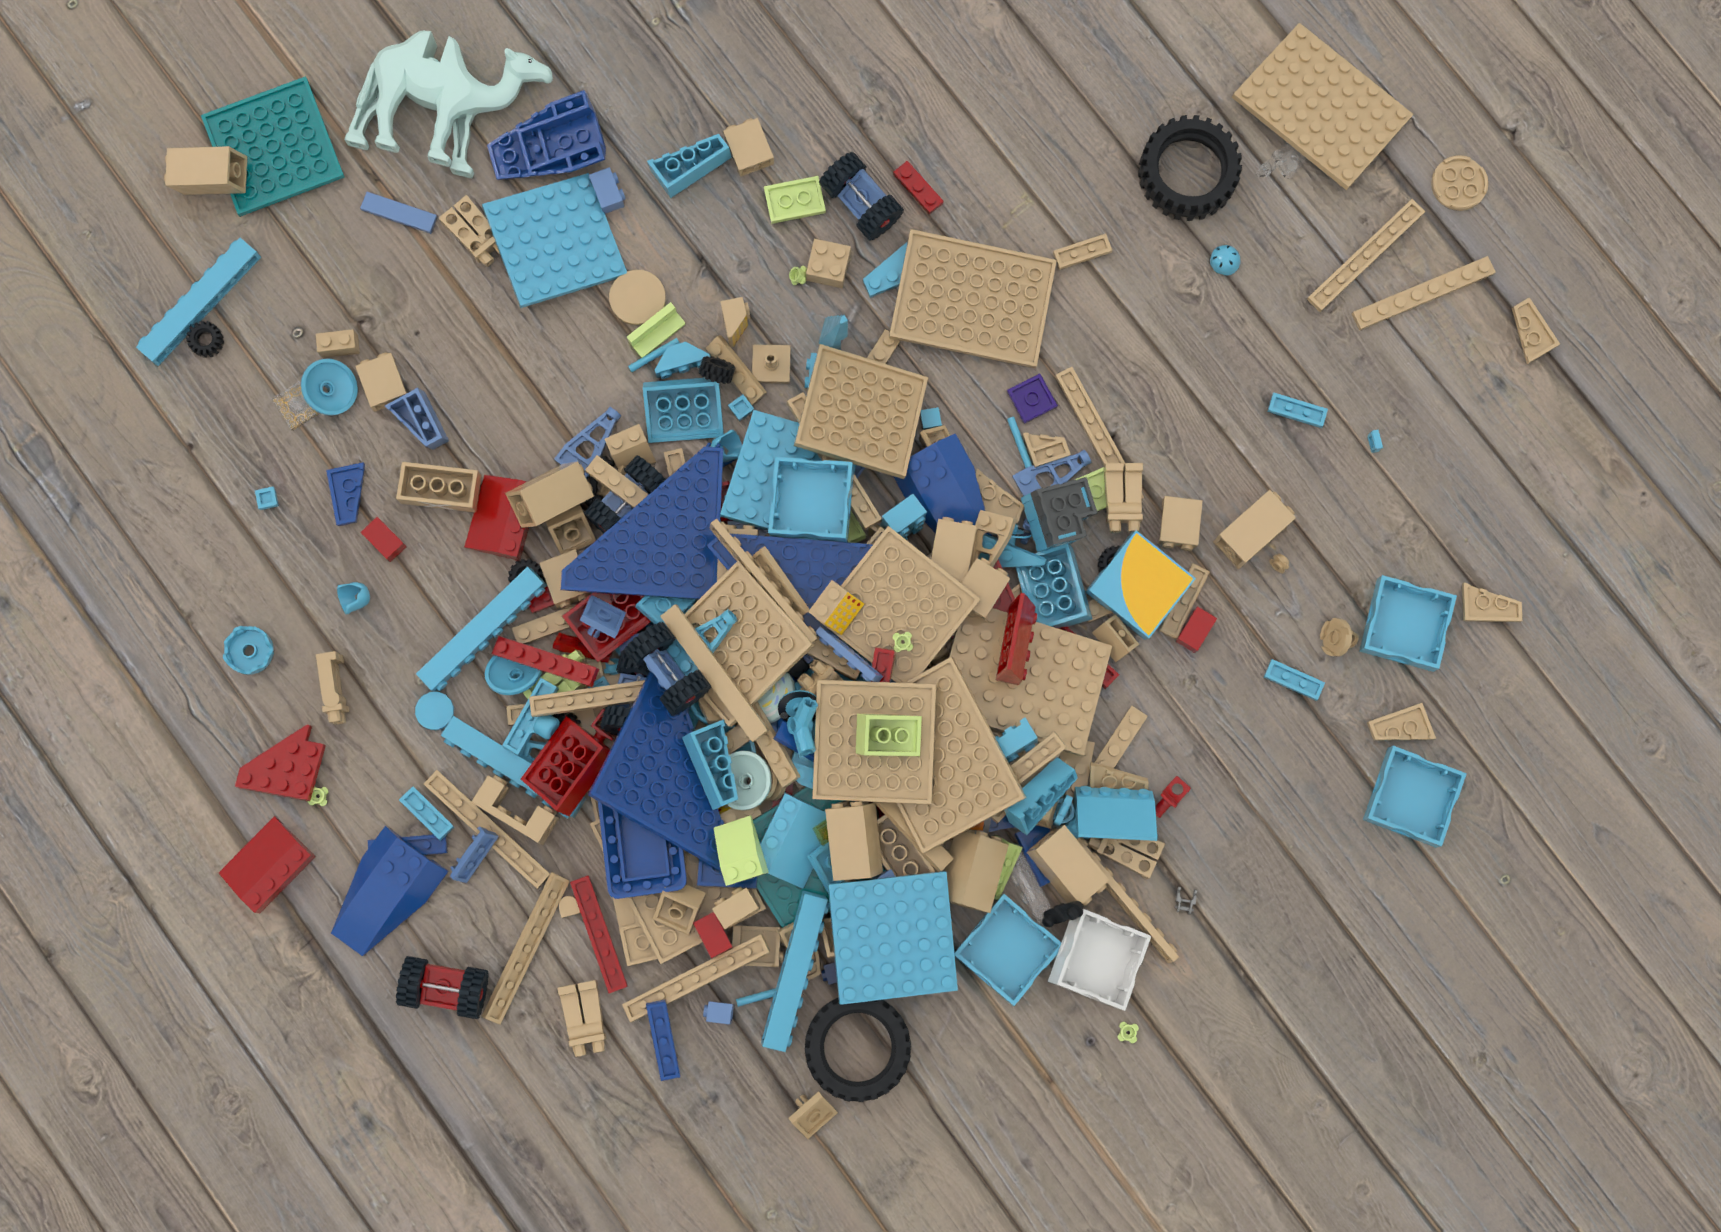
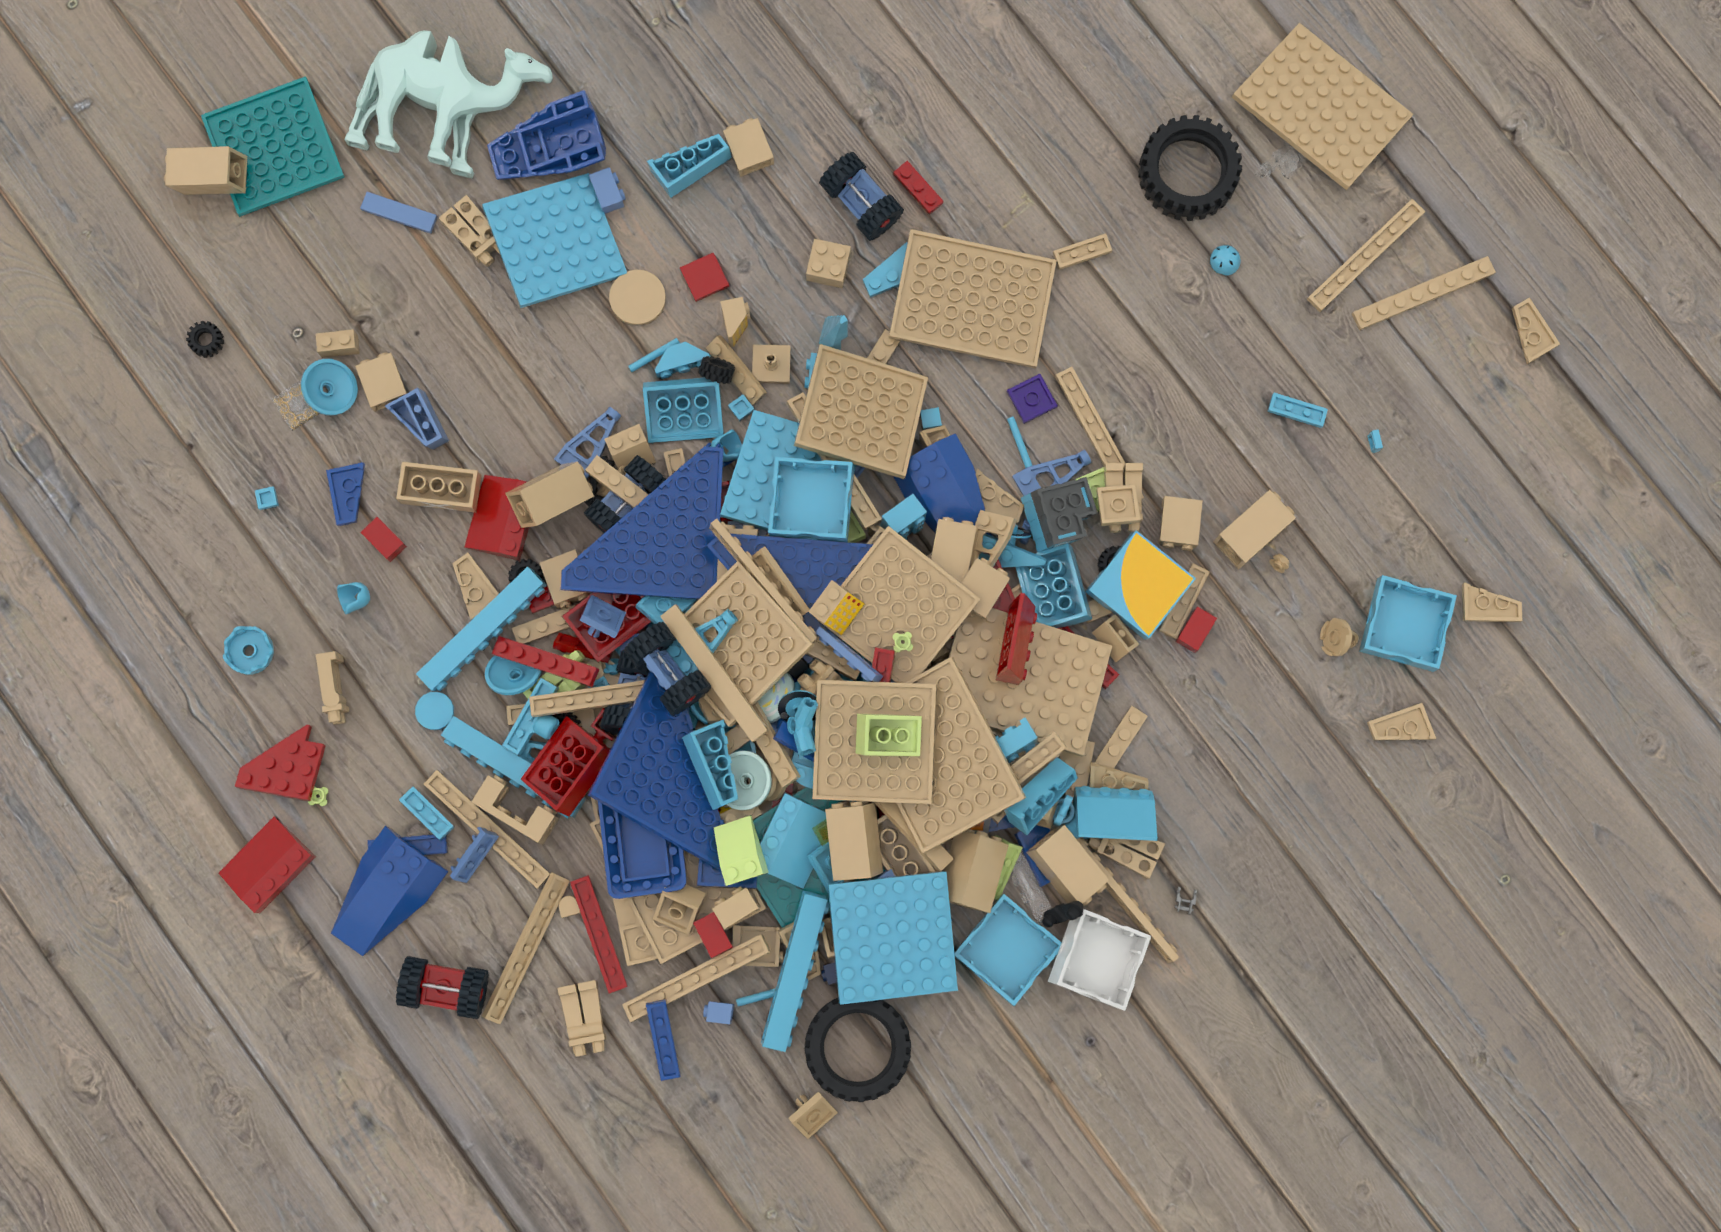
medium azure brick [136,238,261,366] -> none
tan slope [546,504,596,554] -> none
yellowish green panel [627,302,685,358] -> none
yellowish green plate [764,176,826,224] -> none
yellowish green plate [789,266,807,285] -> none
tan wing [1022,432,1071,467] -> none
yellowish green plate [1117,1022,1139,1043] -> none
red bracket [1155,776,1191,818] -> none
medium azure plate [1264,659,1325,701] -> none
medium azure tile [1363,746,1467,848] -> none
tan tile [1431,155,1488,211] -> none
none -> tan wing [452,552,499,620]
none -> red tile [680,252,729,302]
none -> tan plate [1096,484,1140,526]

